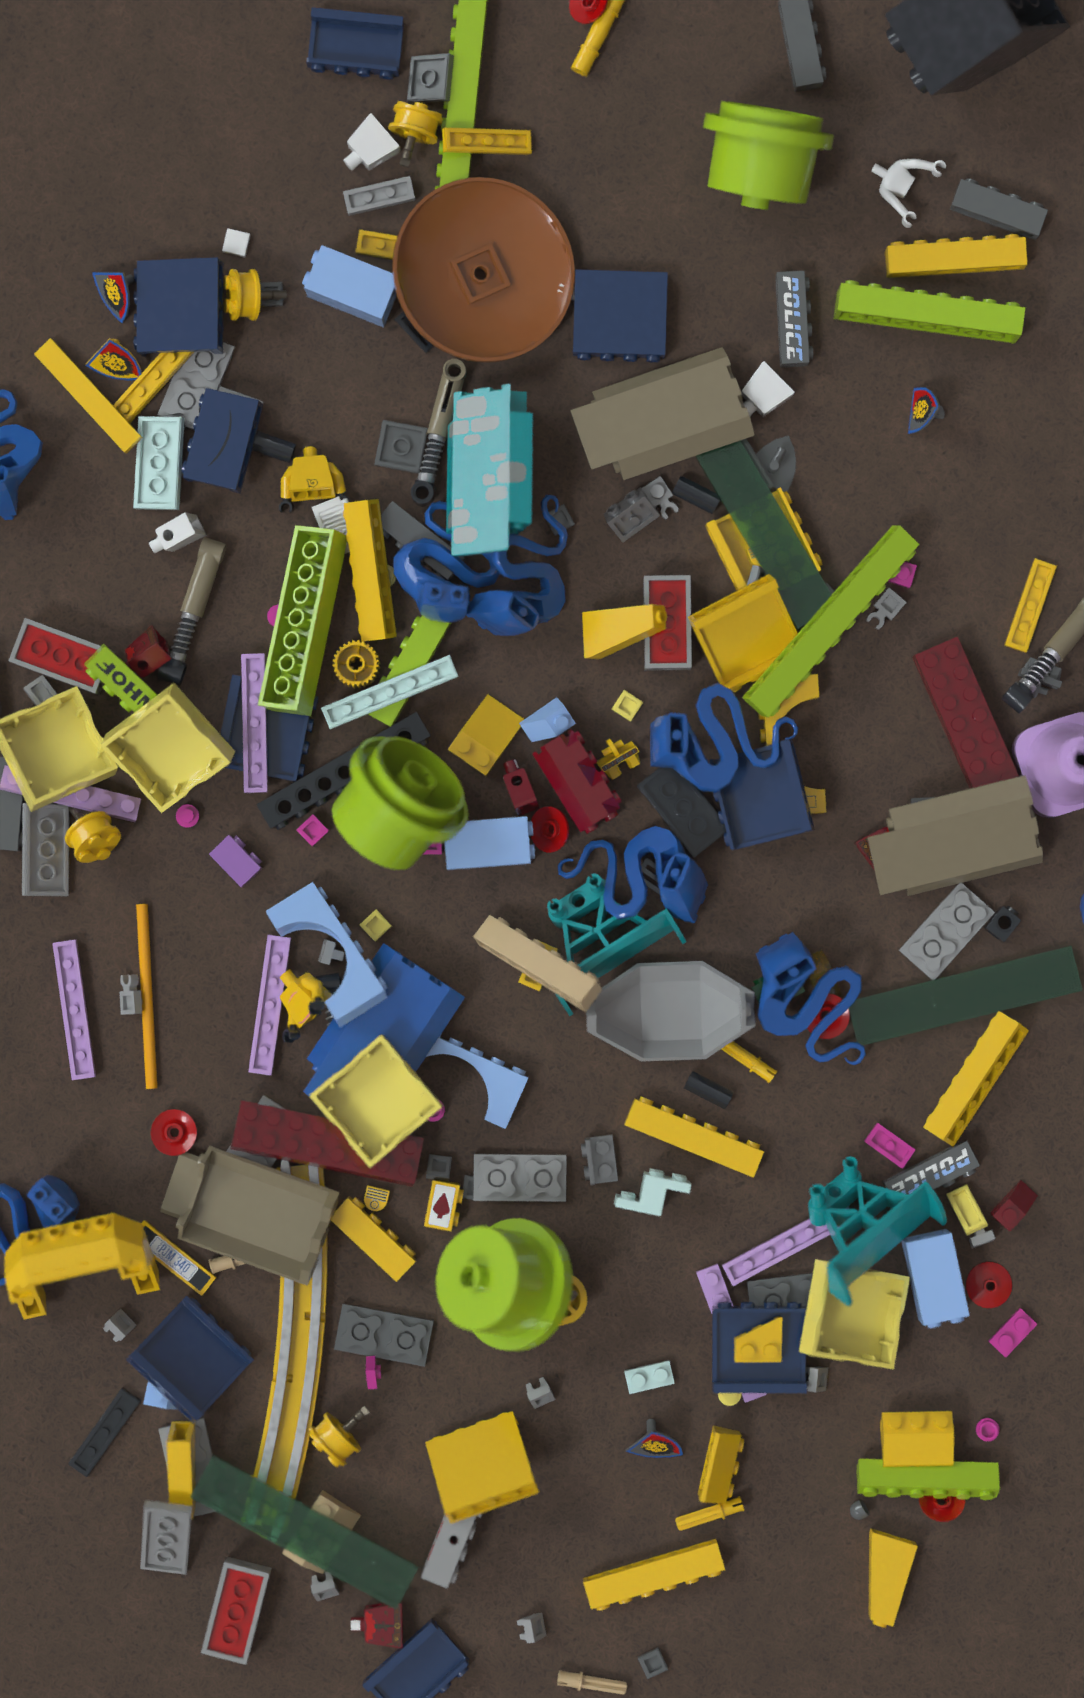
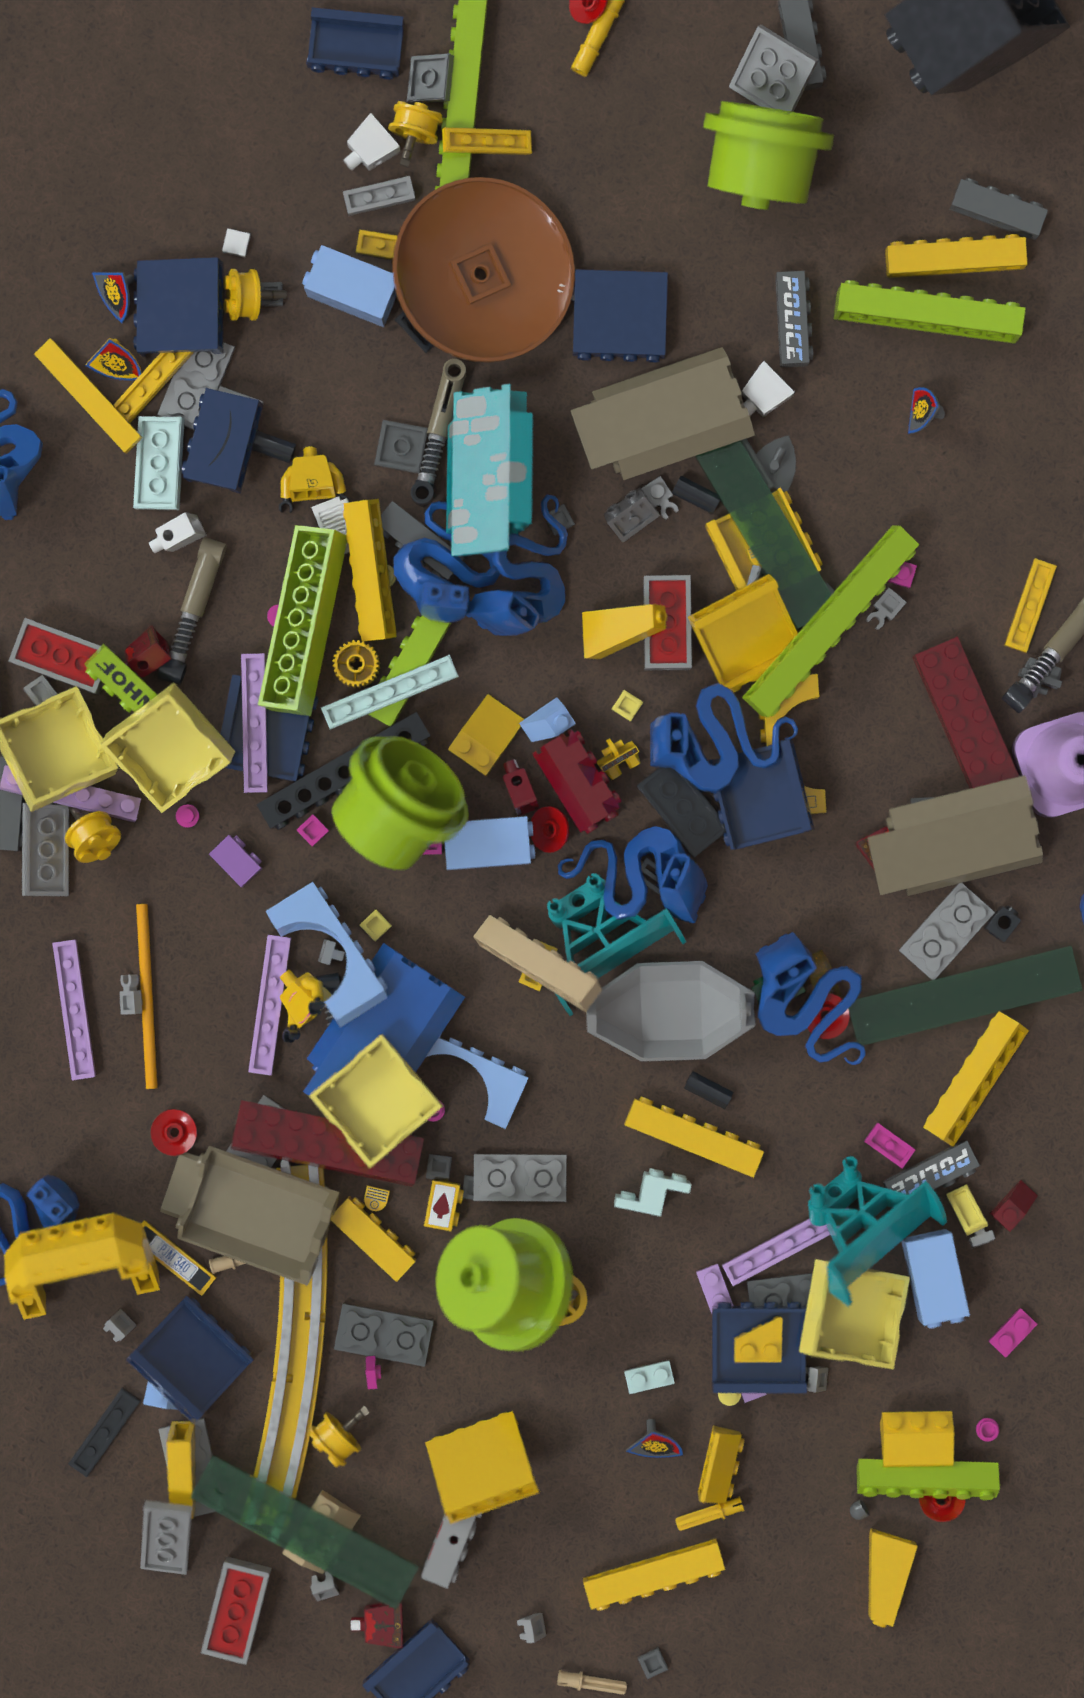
light grey tile [526,1377,556,1409] -> none
flat silver bracket [581,1134,618,1185] -> none
yellow axle [721,1041,777,1083] -> none
white piece [871,159,946,228] -> none
red dish [966,1262,1012,1308] -> none
none -> light grey plate [729,25,819,112]

